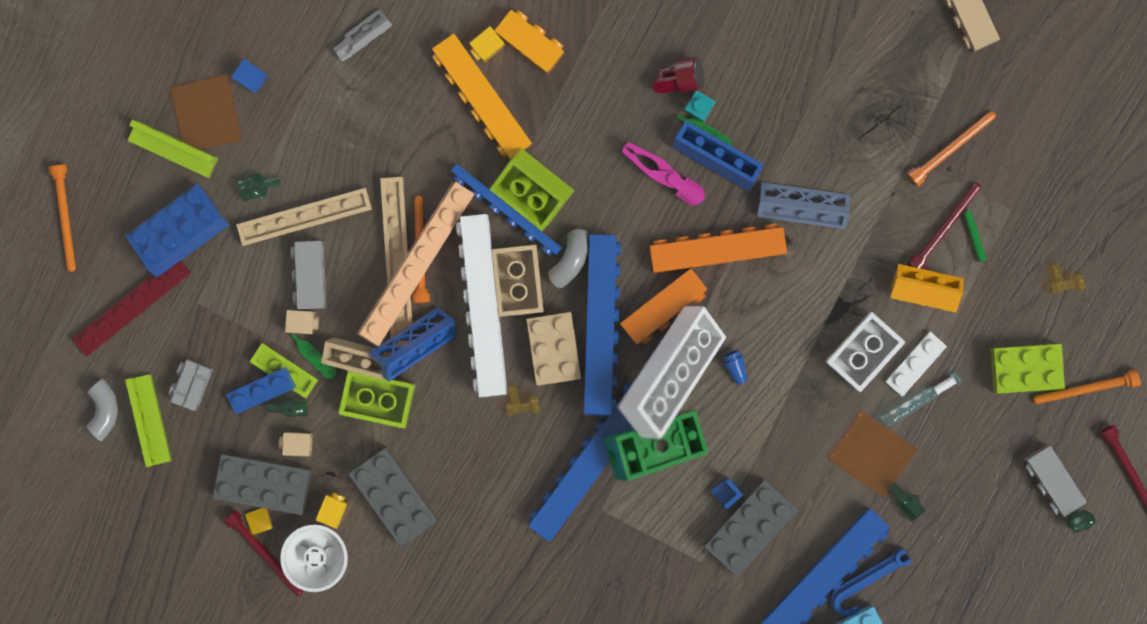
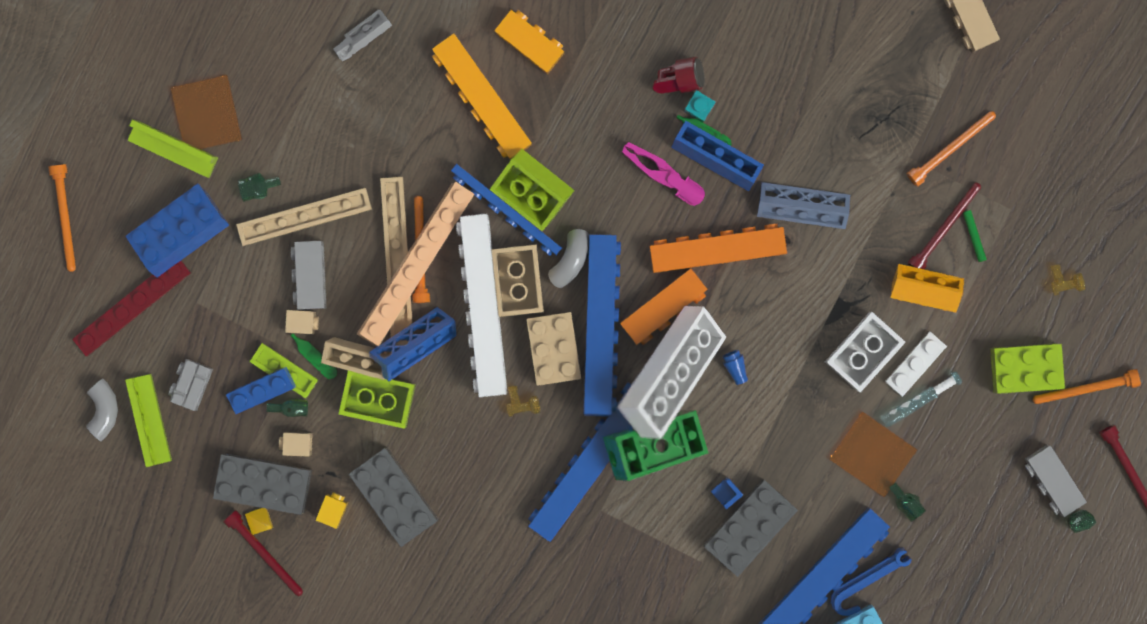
blue panel [231,60,268,94] -> none
white piece [281,525,348,592] -> none
yellow brick [469,26,505,63] -> none

